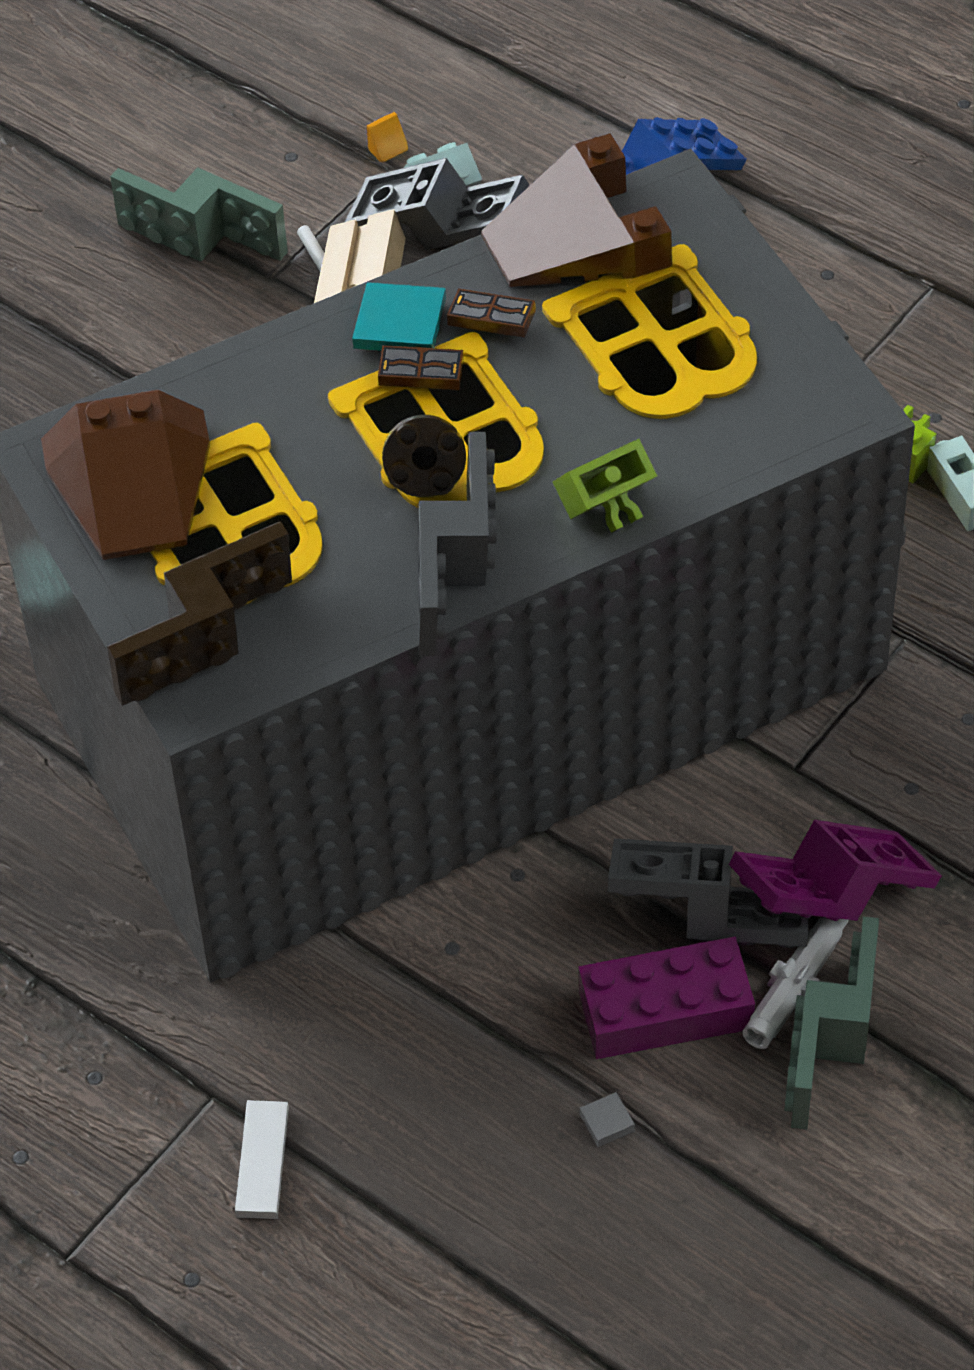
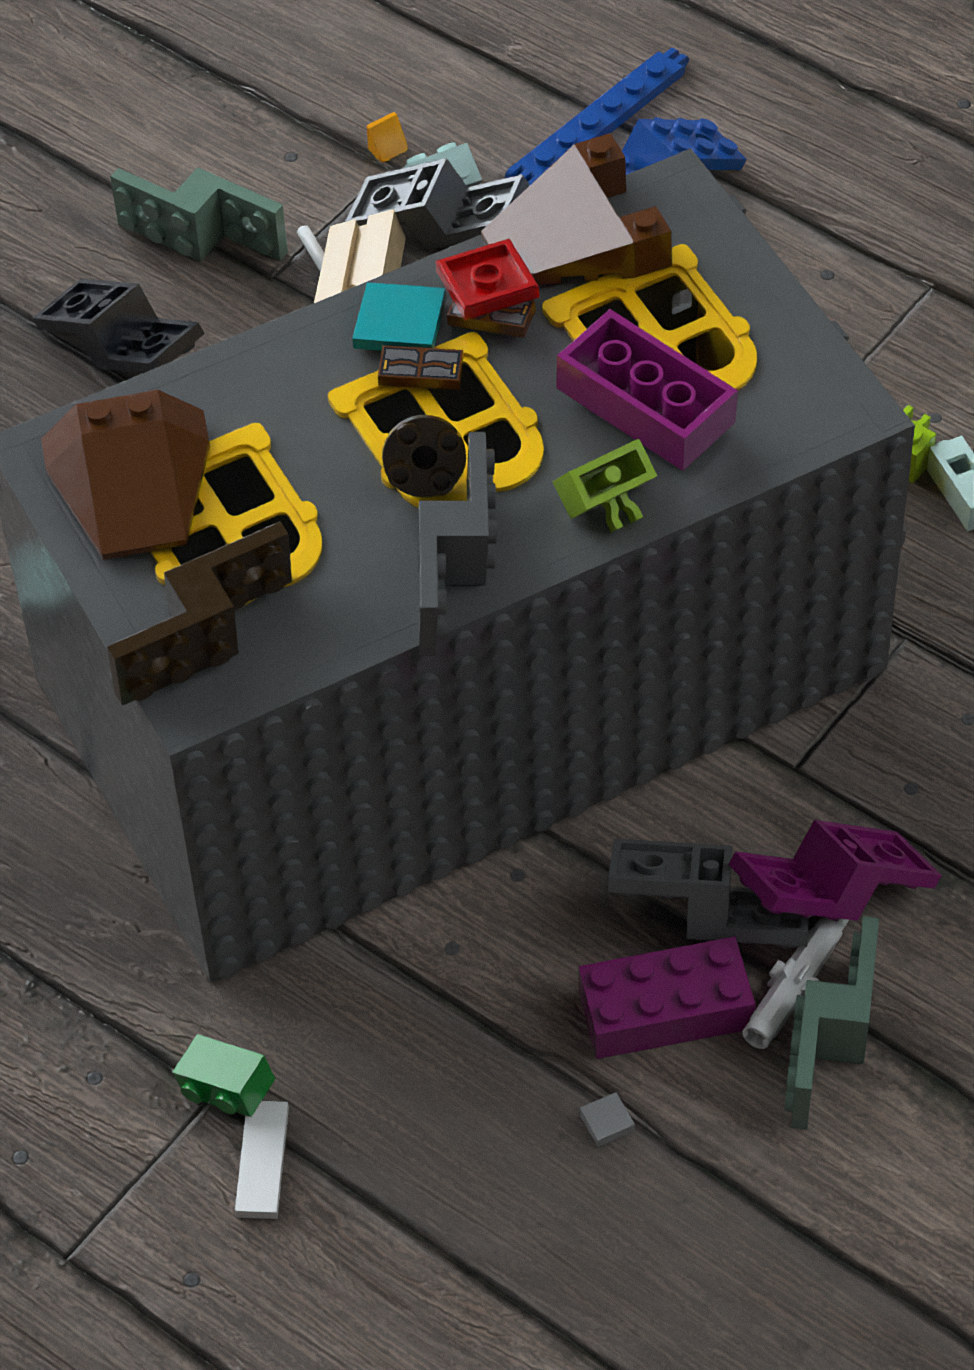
none -> black bracket [32,279,205,373]
none -> brick [172,1034,276,1117]
none -> red tile [435,238,540,320]
none -> blue hinge [505,47,689,186]
none -> magenta brick [556,309,738,471]

